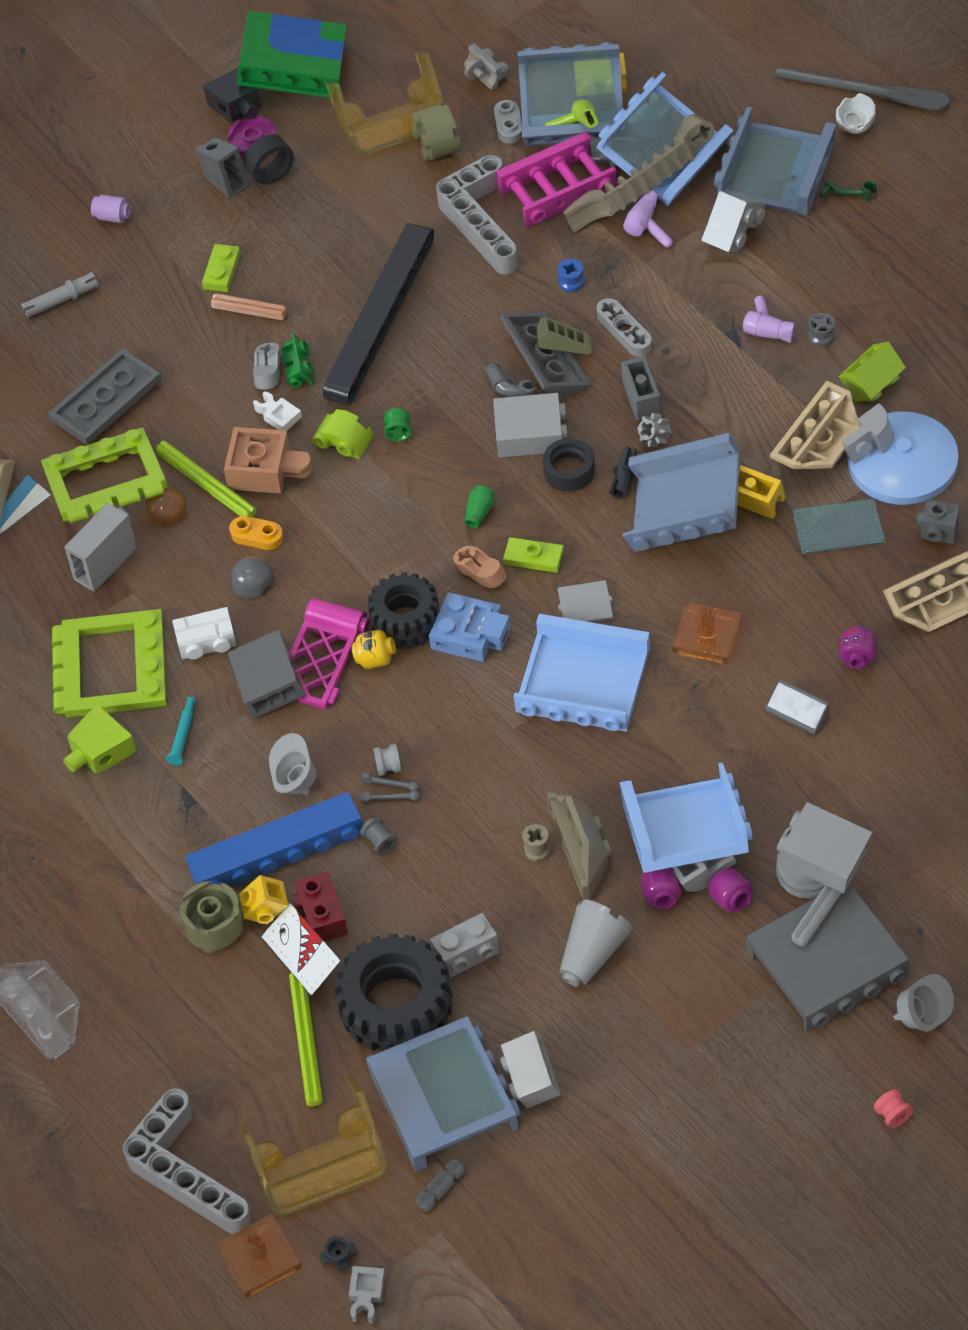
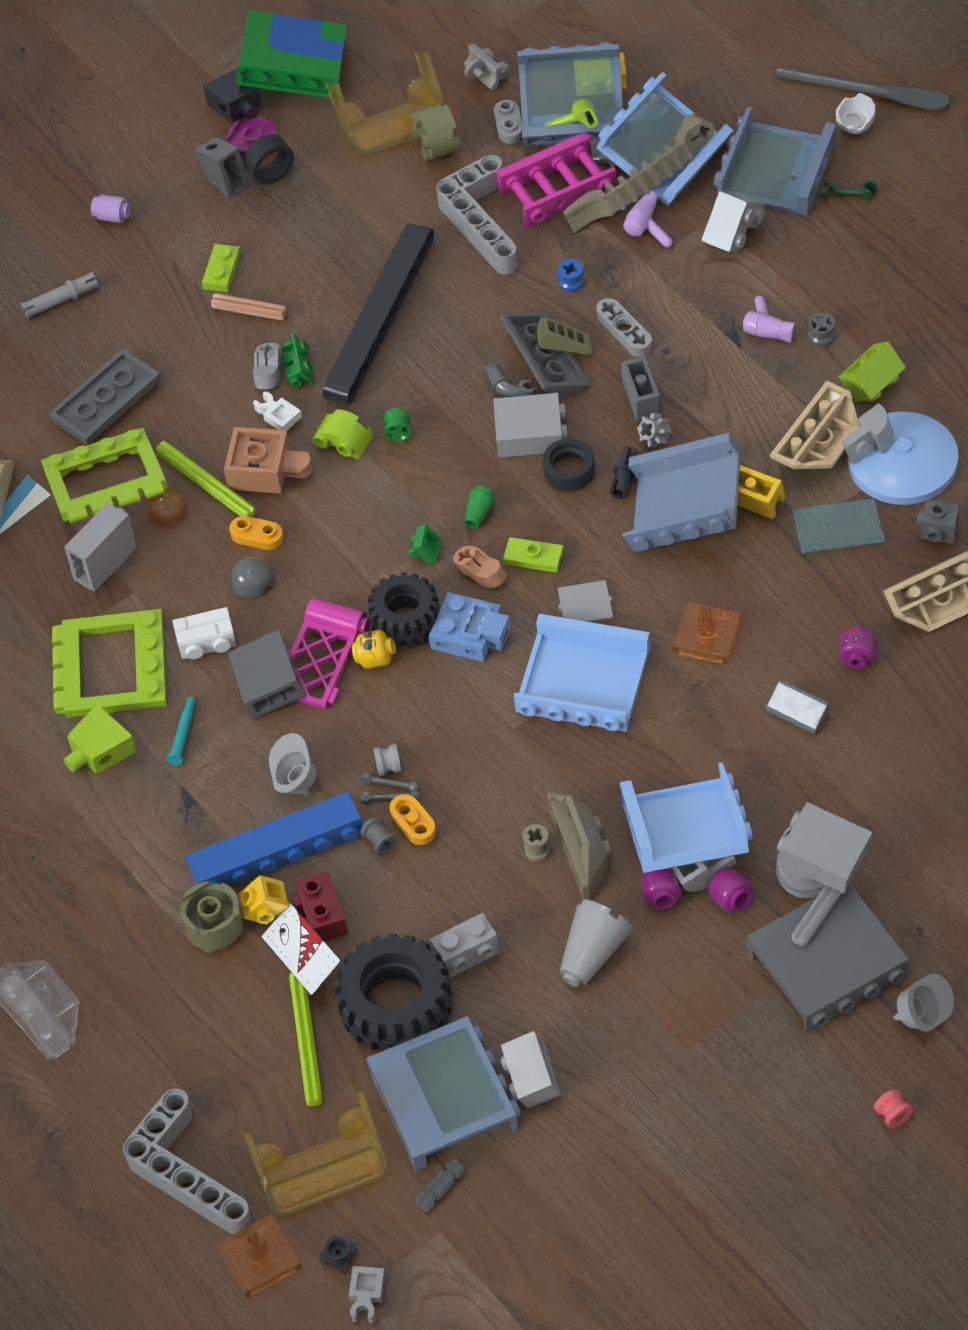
none -> light orange plate [390,794,436,845]
none -> green tile [407,524,442,564]

